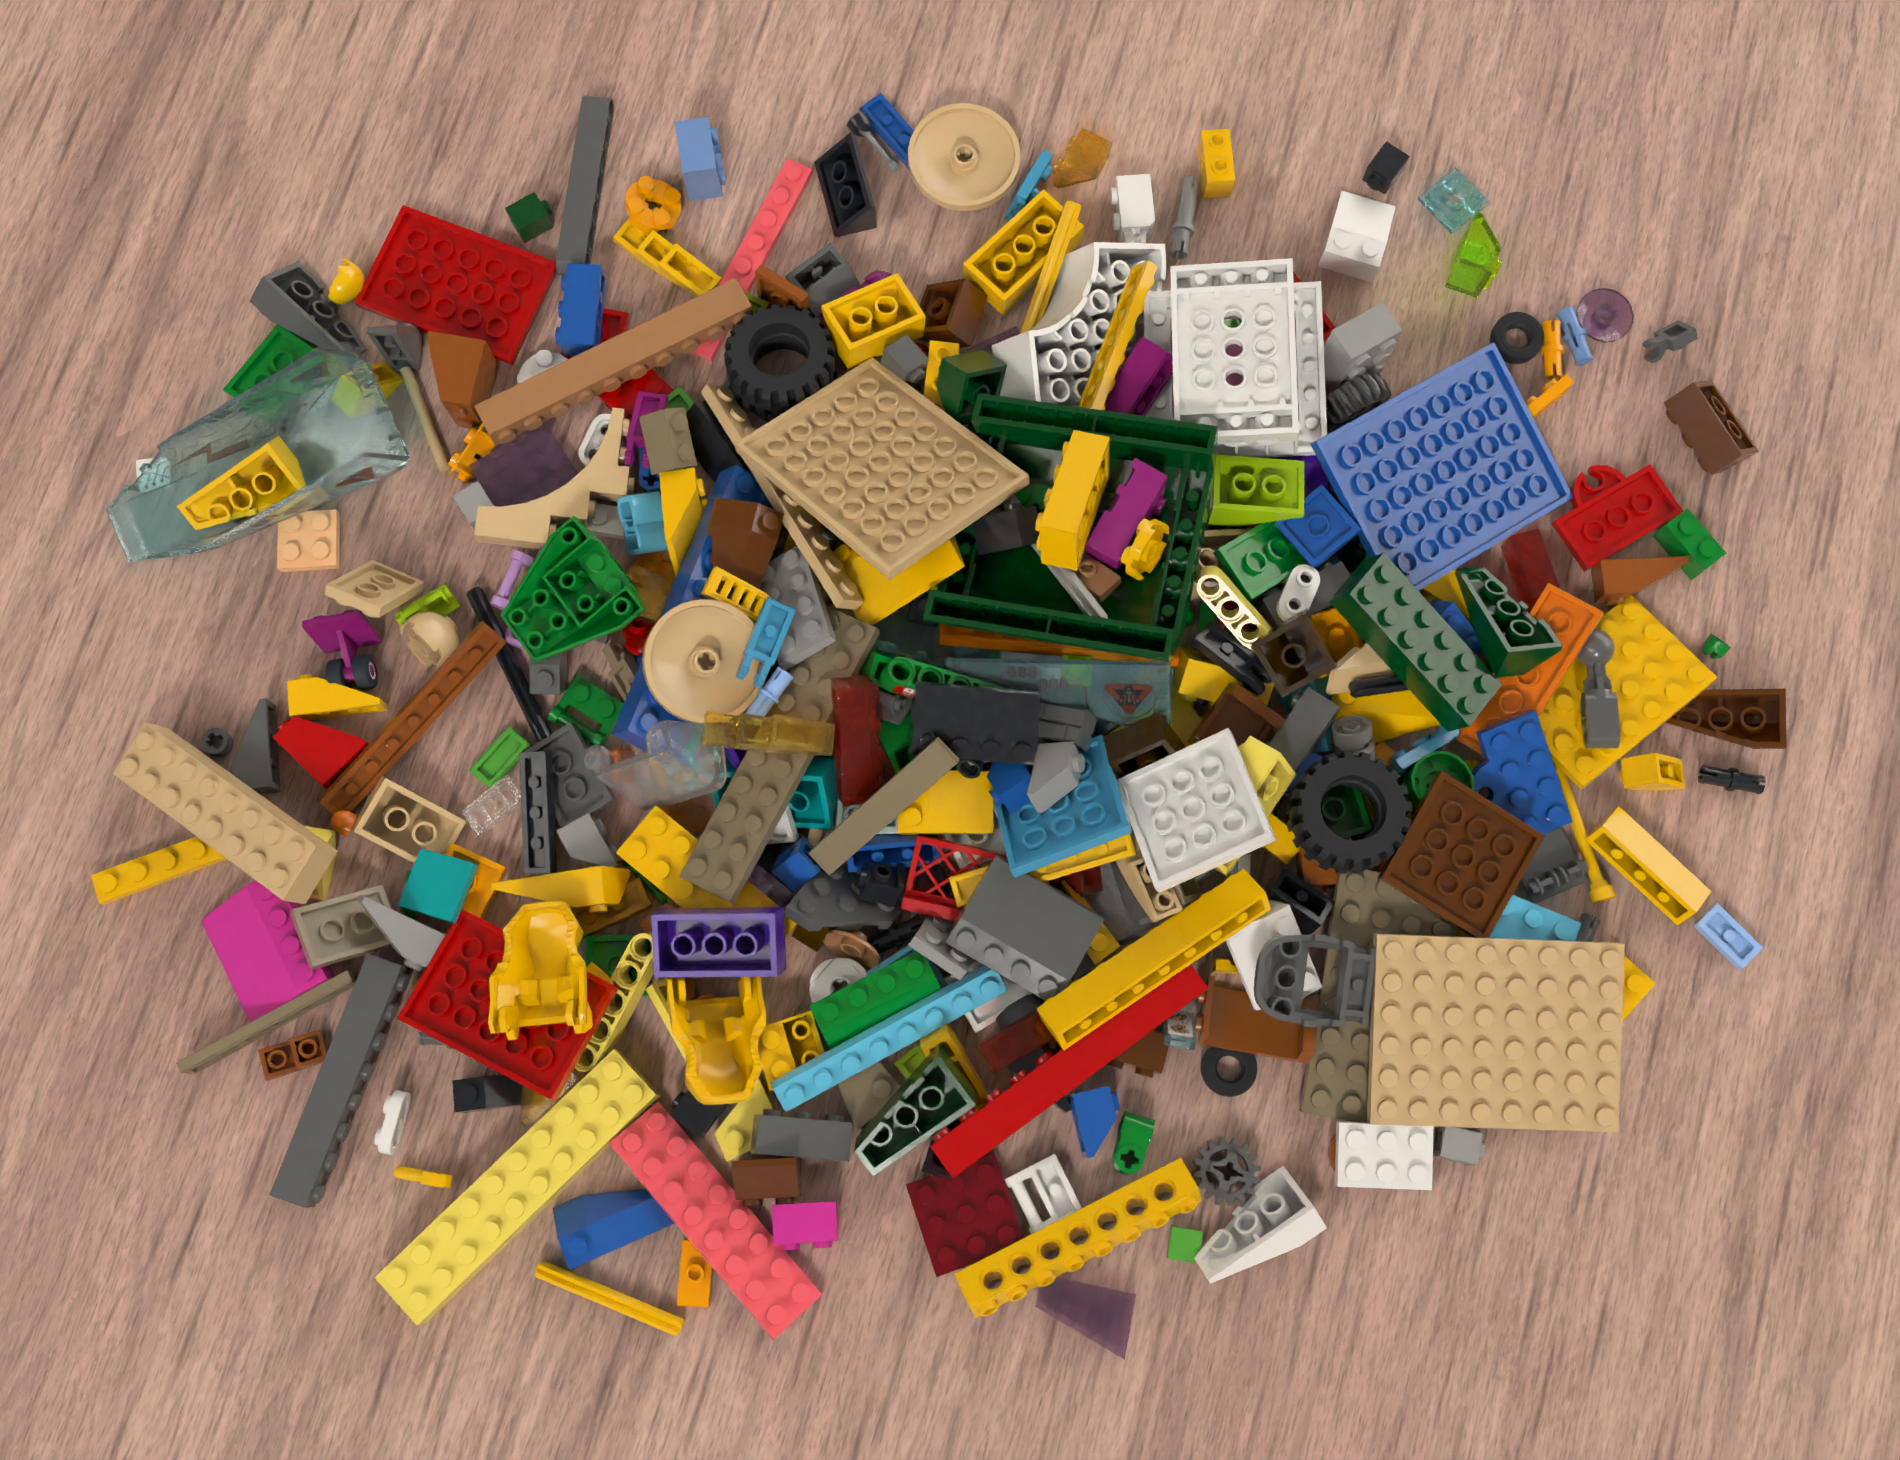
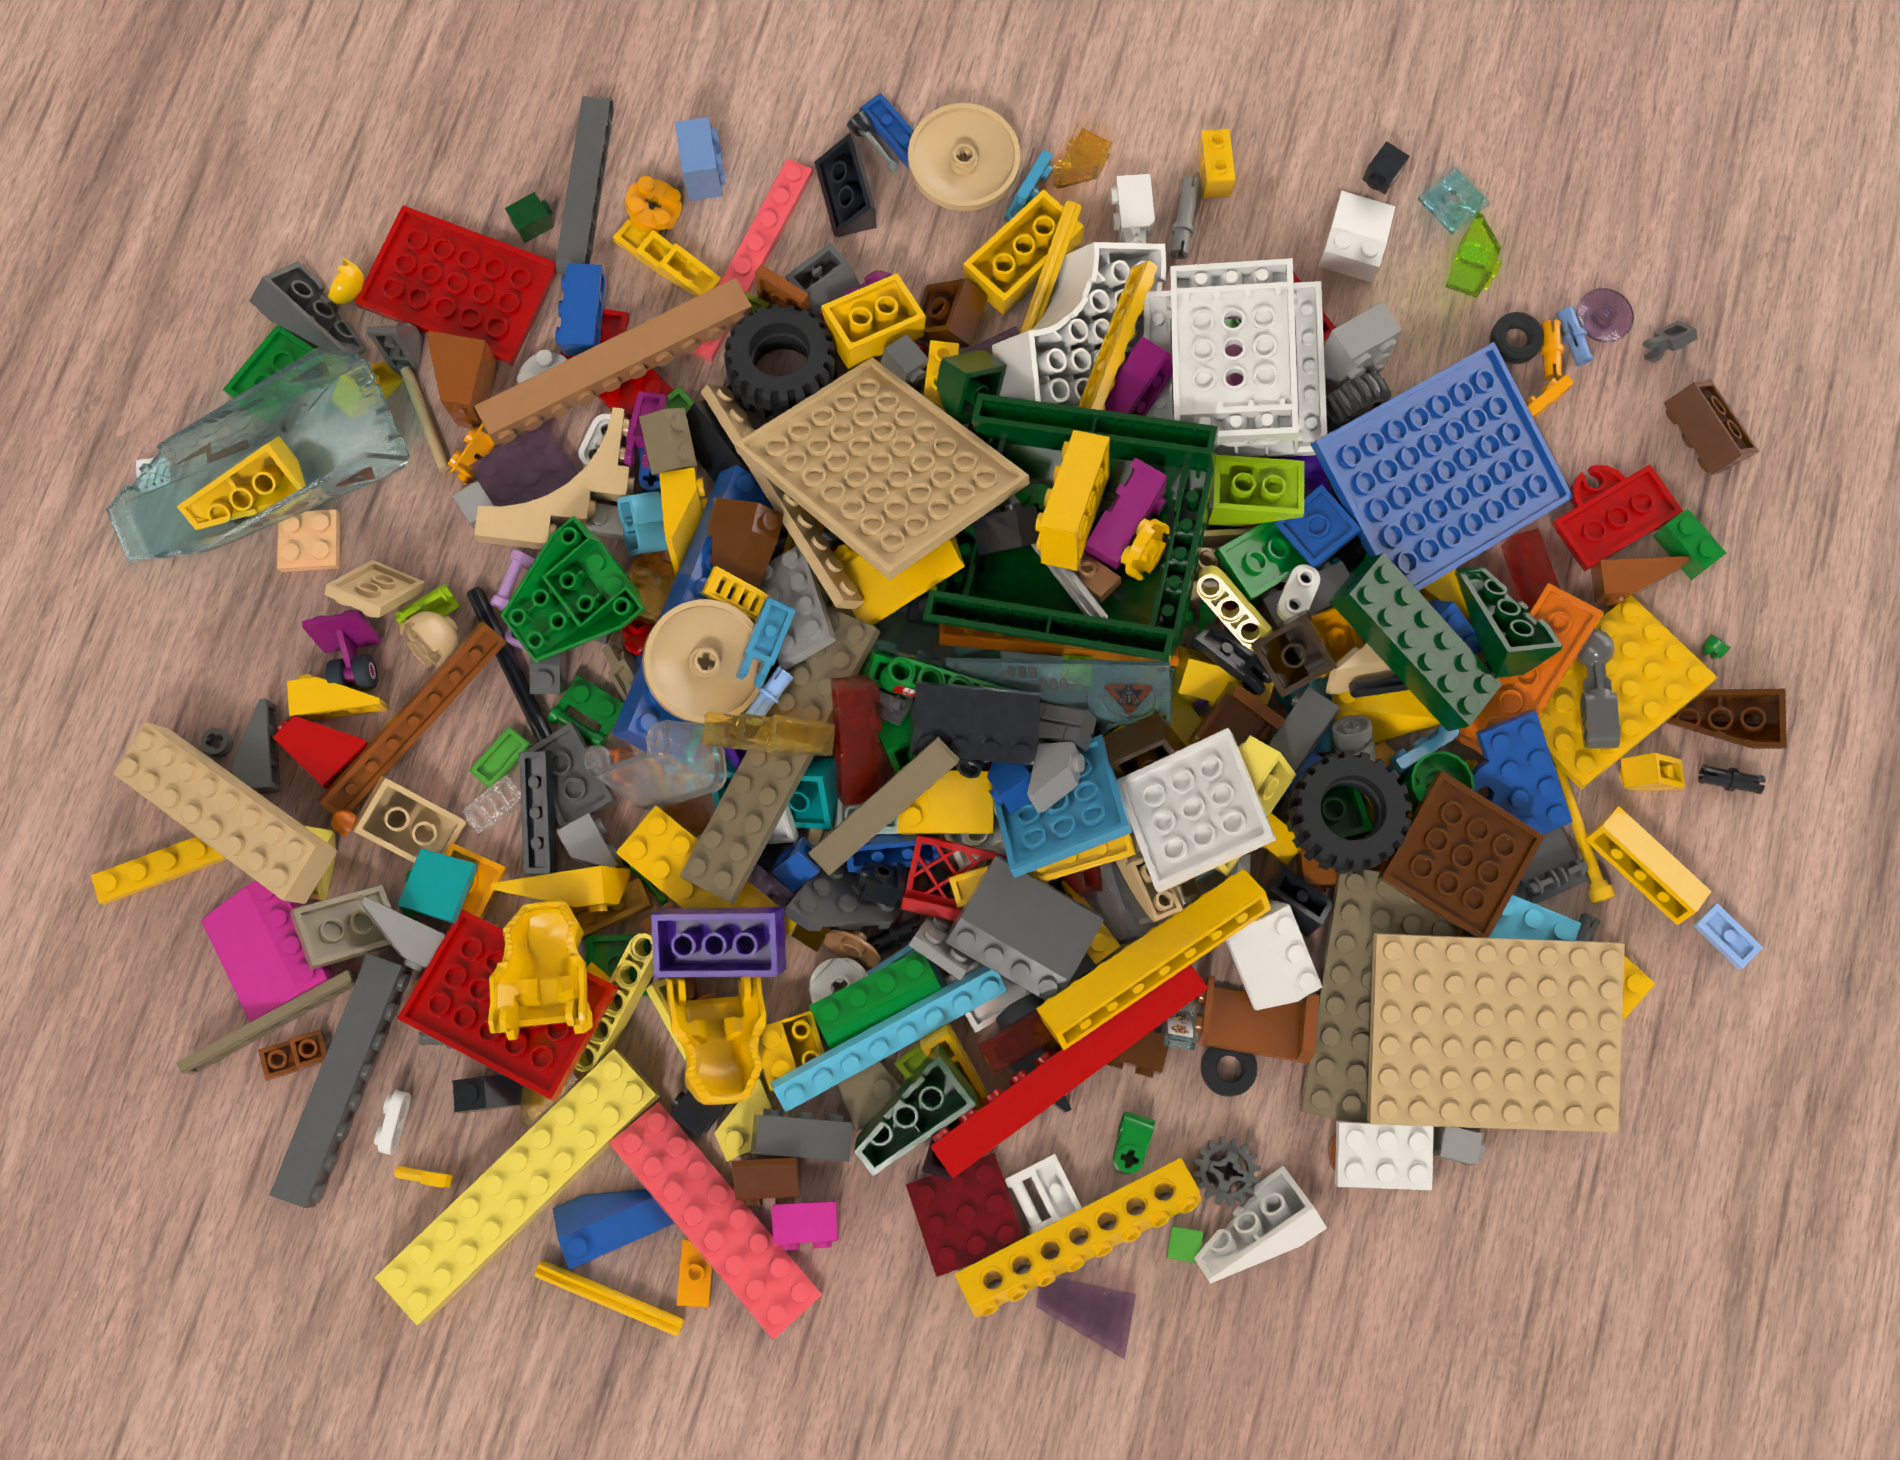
blue slope [1068,1086,1120,1158] -> none
yellow tile [1211,958,1239,974] -> none
dark grey slope [1254,934,1375,1028] -> none

